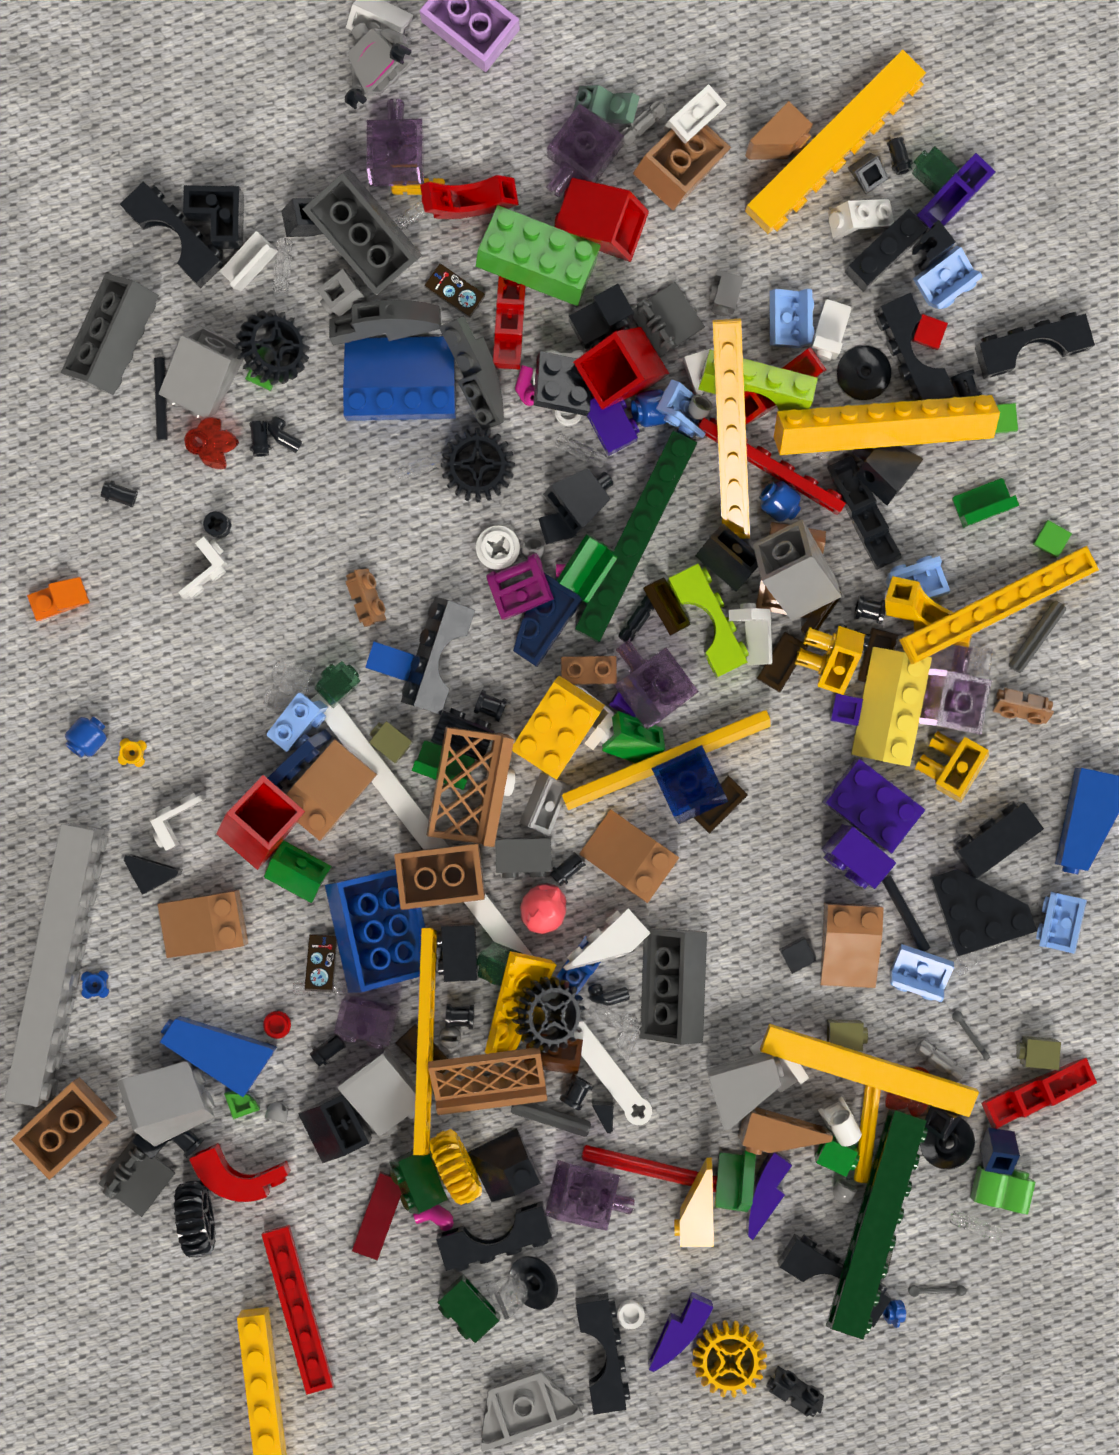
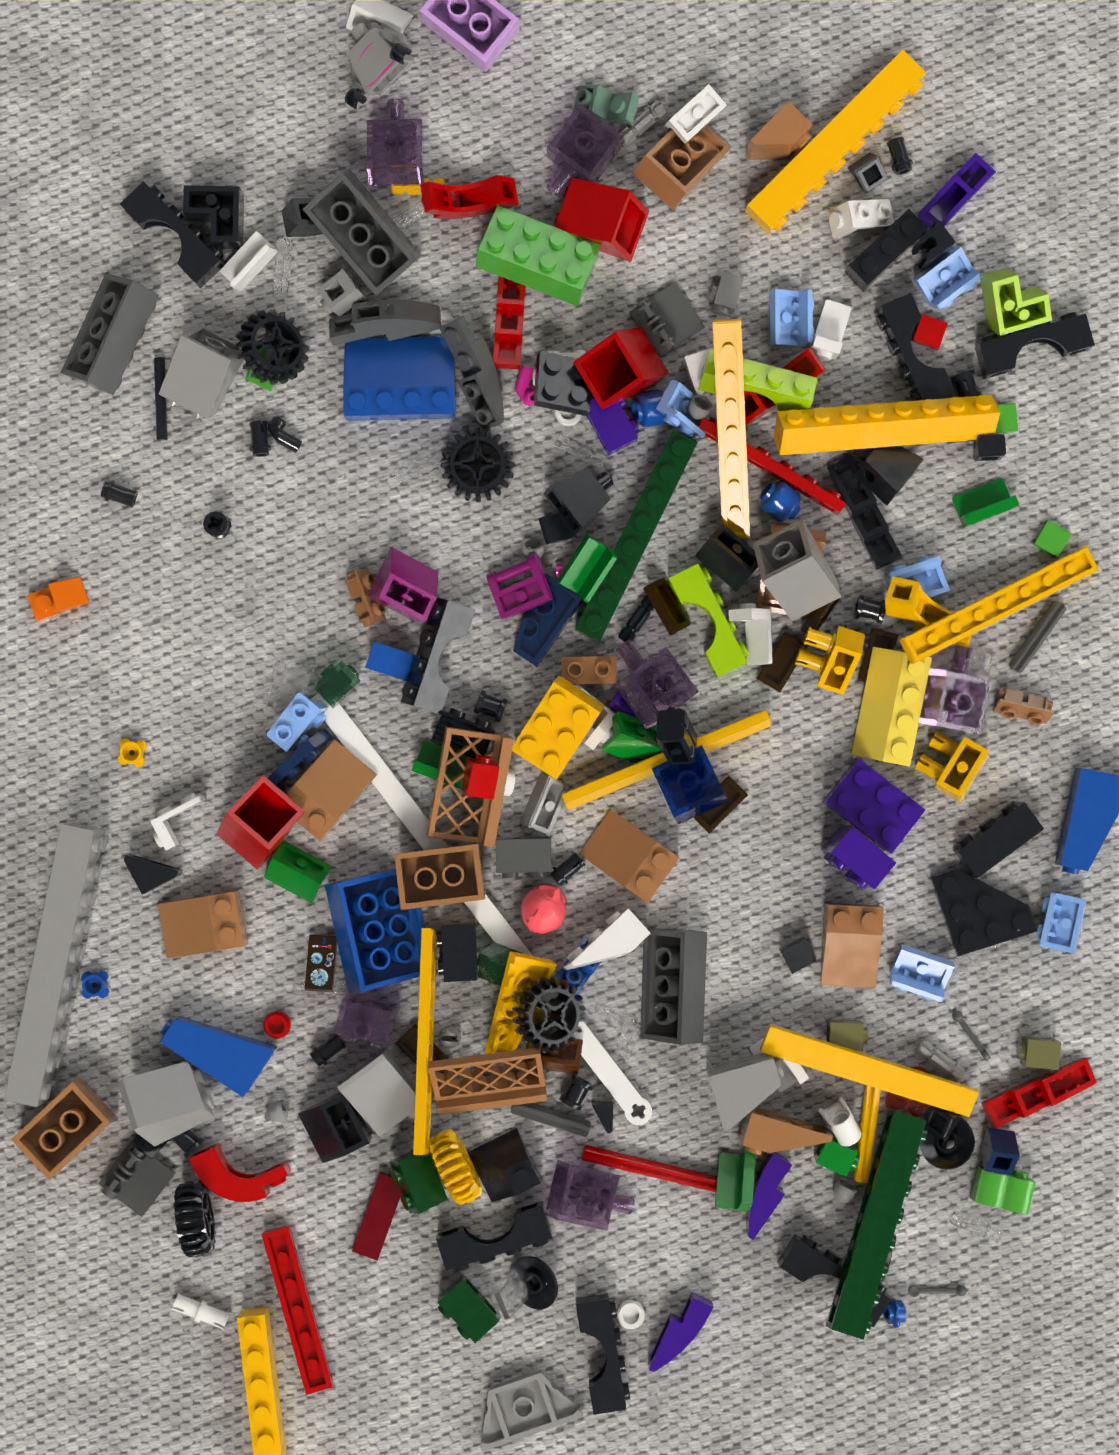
blue head [65,717,107,758] -> none
white bracket [178,537,228,599] -> none
clear red plate [184,417,239,470] -> none
bright green tile [224,1091,260,1119] -> none
olive brick [369,721,413,763] -> none
dark pink arm [413,1205,454,1231] -> none
dark brown tile [424,263,485,318] -> none
black bush [445,1004,474,1030] -> none
white gear [476,526,520,570] -> none
black brick [569,284,634,350] -> none
black arm [588,984,630,1006] -> none
slope [674,1157,714,1247] -> none
yellow gear [692,1320,767,1398] -> none
black hinge [766,1366,824,1417] -> none
dark purple plate [830,694,863,726] -> none
black dish [837,346,892,400] -> none
black bar [882,875,931,952] -> none
clear green brick [912,146,959,195] -> none
none -> white pin [172,1293,230,1330]
none -> magenta slope [367,547,438,623]
none -> red brick [461,755,500,800]
none -> black brick [656,707,697,765]
none -> black slope [973,434,1006,462]
none -> lime brick [980,268,1052,336]

